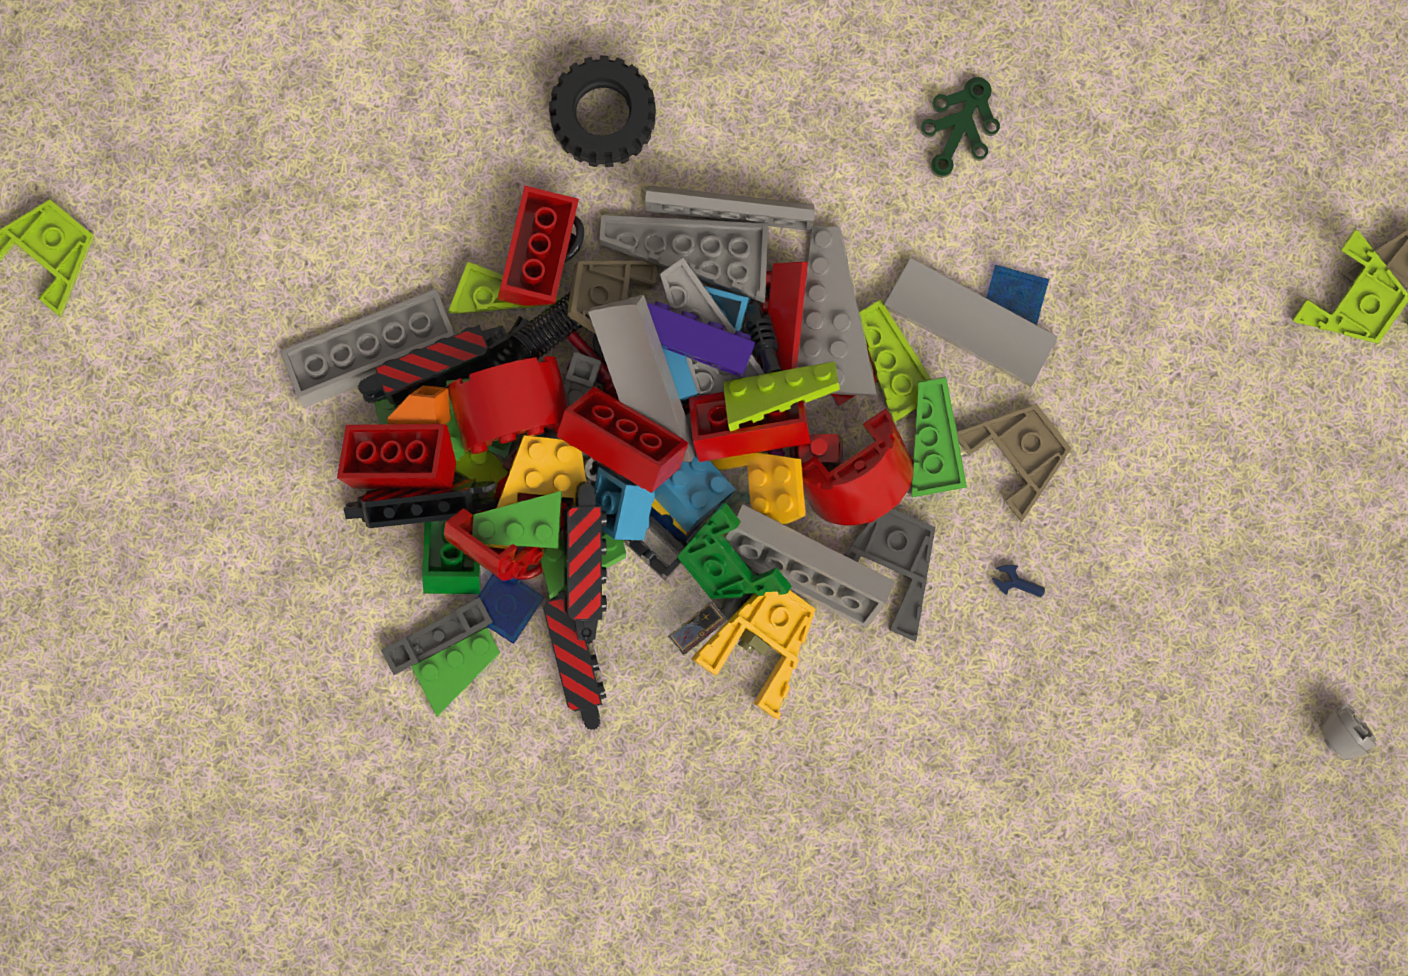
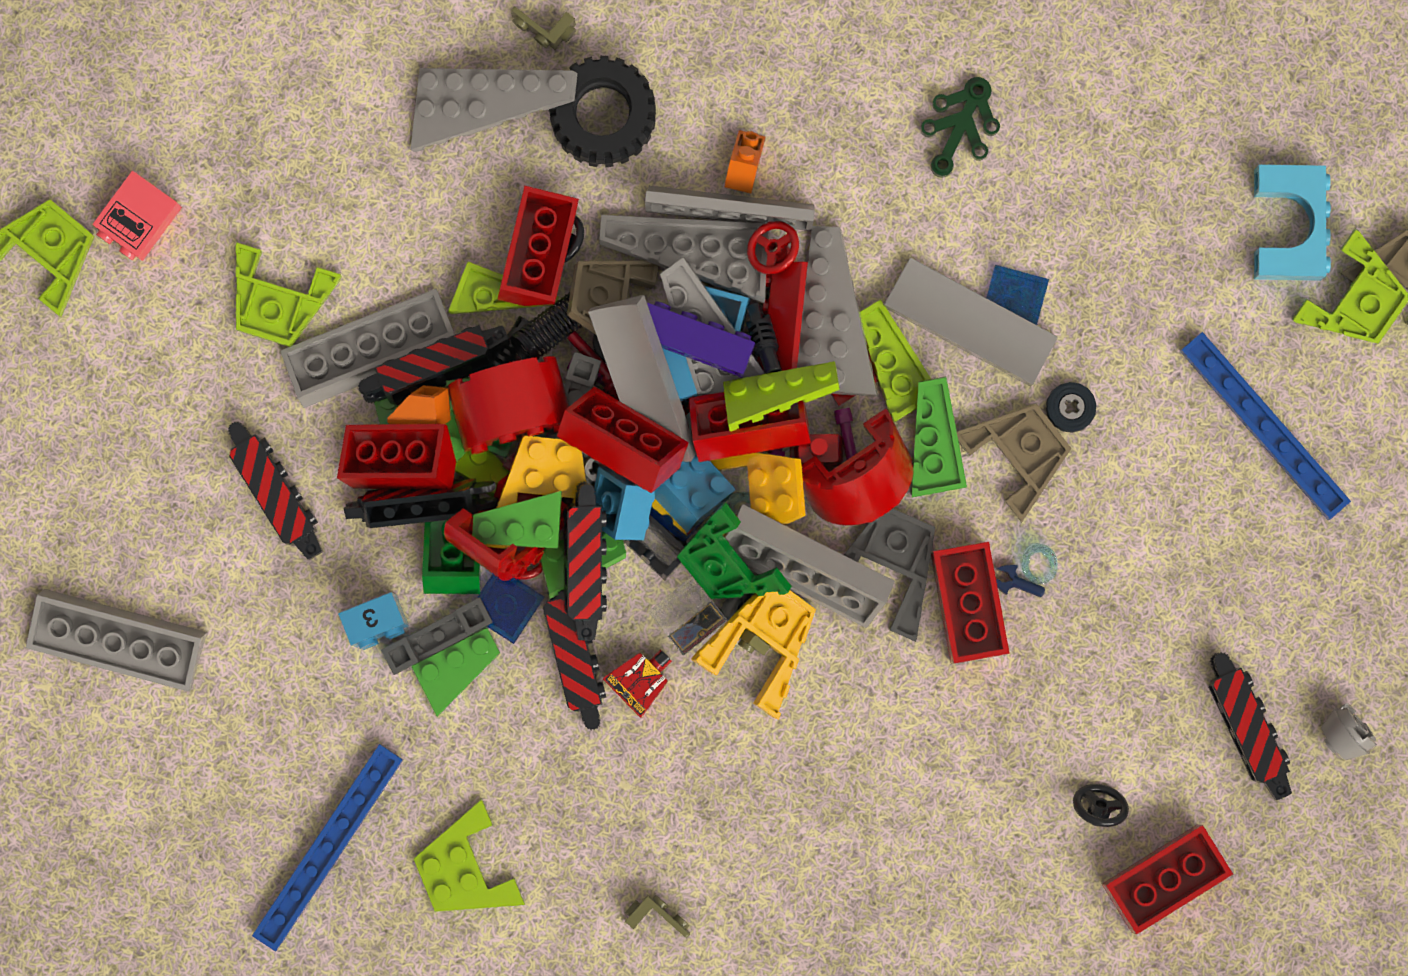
none -> light grey arch [26,589,207,692]
none -> coral brick [92,171,182,261]
none -> black hinge [228,422,323,560]
none -> lime wing [235,243,342,347]
none -> blue plate [252,744,404,952]
none -> dark azure brick [338,592,409,650]
none -> light grey wing [410,68,577,152]
none -> lime wing [414,799,525,912]
none -> olive bracket [511,6,576,50]
none -> torso [603,649,672,718]
none -> olive bracket [625,895,690,939]
none -> orange slope [724,130,766,194]
none -> red piece [747,221,799,274]
none -> magenta bar [834,408,857,460]
none -> red brick [931,542,1010,664]
none -> clear light blue piece [1021,543,1058,584]
none -> black bush [1046,382,1097,433]
none -> black piece [1073,784,1129,827]
none -> red brick [1102,824,1233,935]
none -> blue plate [1180,332,1351,520]
none -> black hinge [1208,652,1292,800]
none -> medium azure arch [1254,165,1331,281]

